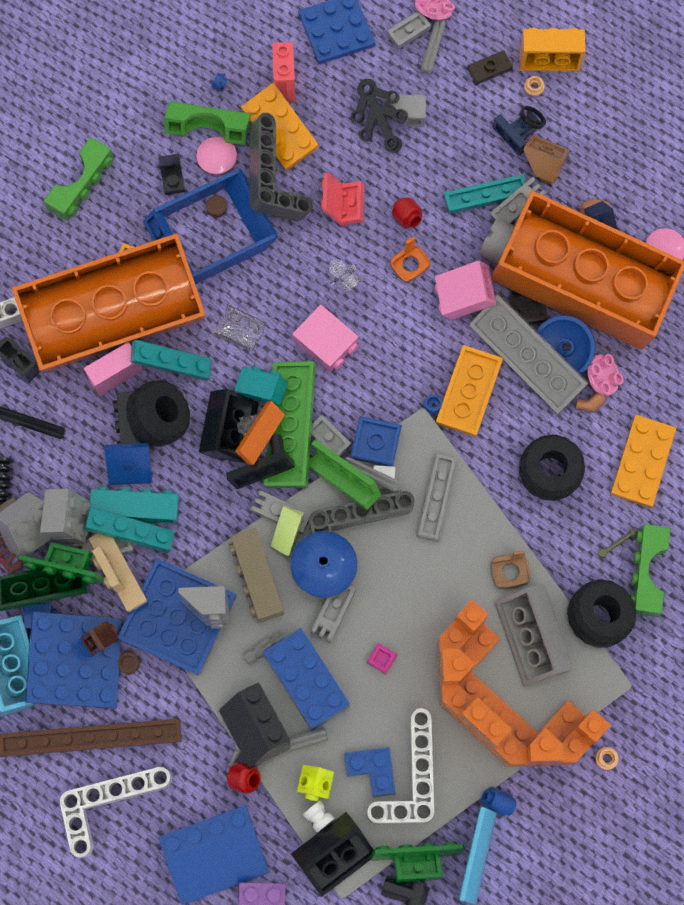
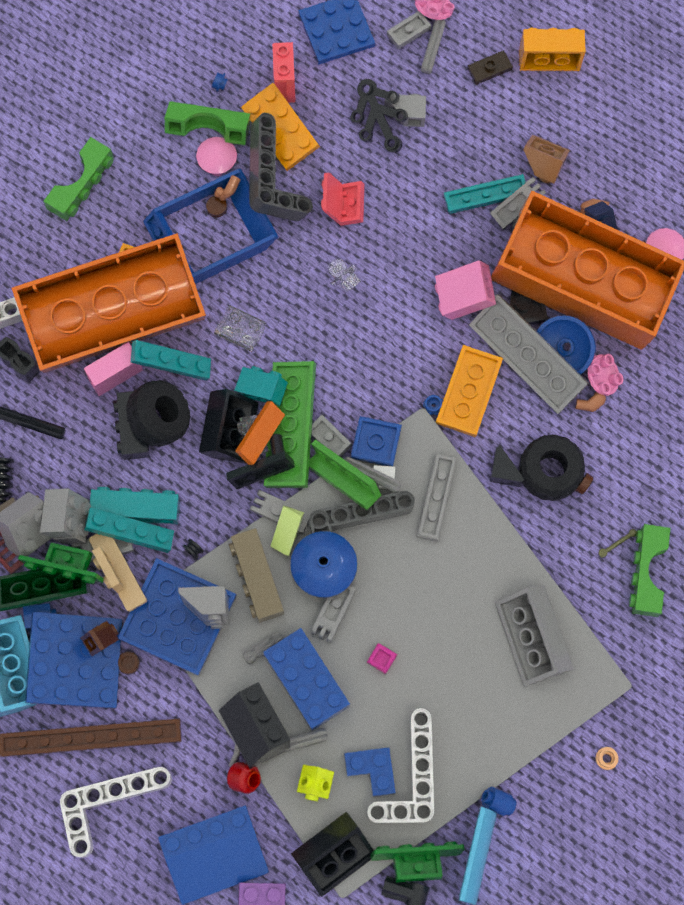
blue plate [104,443,152,485] -> none
black slope [159,154,185,195] -> none
bright pink brick [292,304,359,373] -> none
white wheel [303,801,335,833] -> none
orange piece [390,237,430,282] -> none
red head [392,197,423,228] -> none
orange brick [437,600,611,767] -> none
light grey brick [479,218,515,264] -> none
medium nougat piece [491,550,531,588] -> none
dark blue piece [492,106,546,156] -> none
light nougat plate [524,76,545,96] -> none
black tyre [567,579,637,648] -> none
light orange plate [610,414,676,508] -> none
none -> black bush [182,538,204,560]
none -> nougat arm [214,175,241,201]
none -> black slope [489,445,525,487]
none -> reddish brown tile [575,473,594,494]

